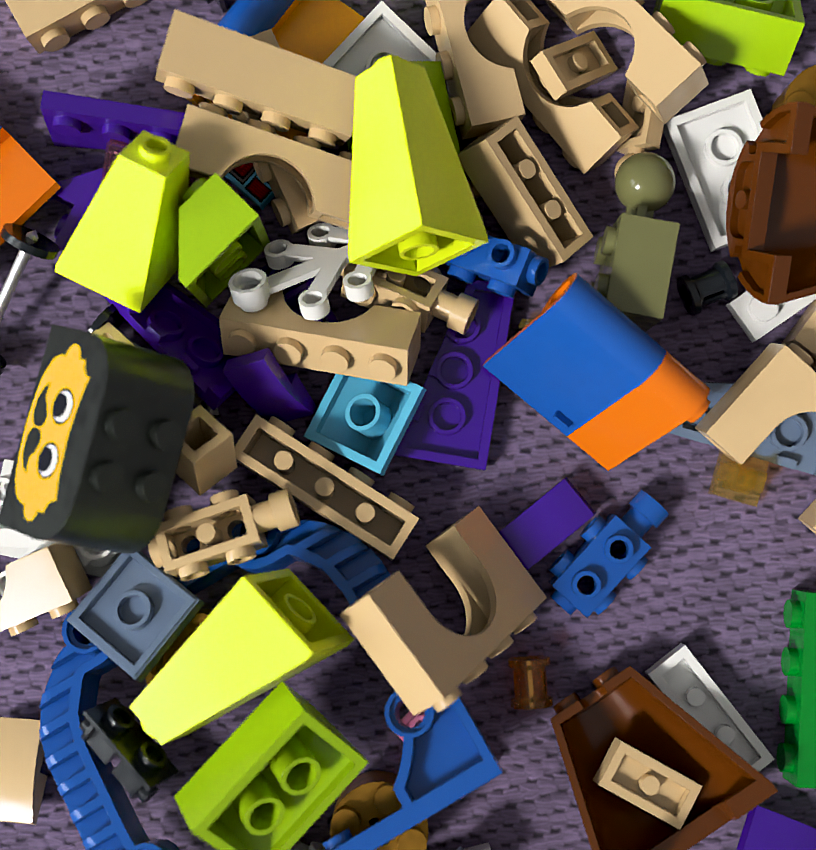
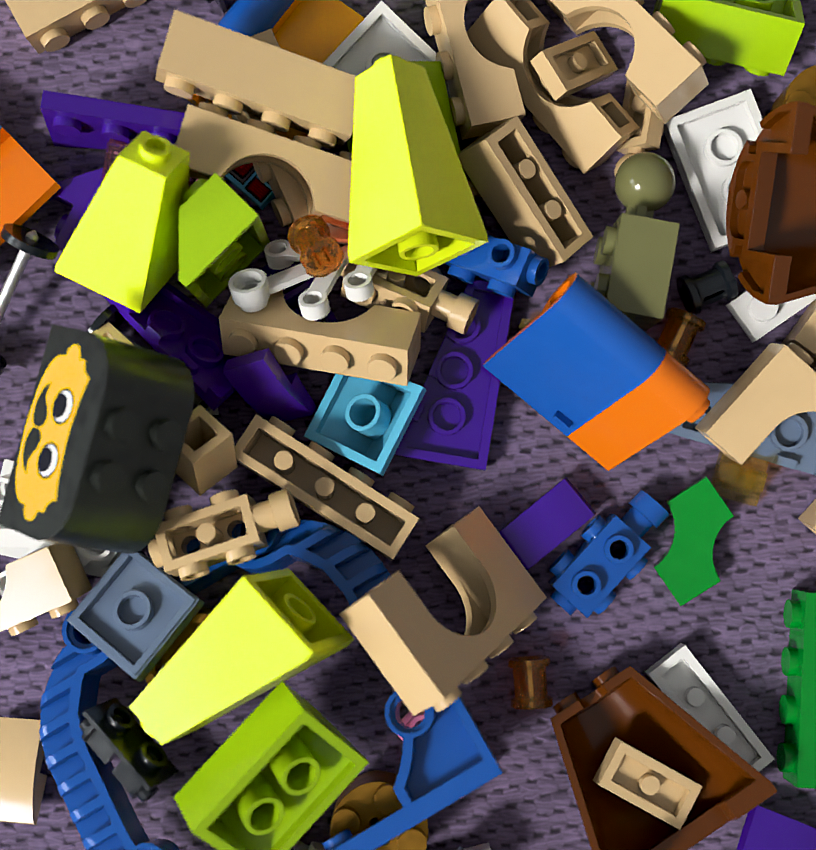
none -> clear orange bush [287,215,344,277]
none -> green tile [654,475,734,606]
none -> clear orange bush [657,307,706,367]

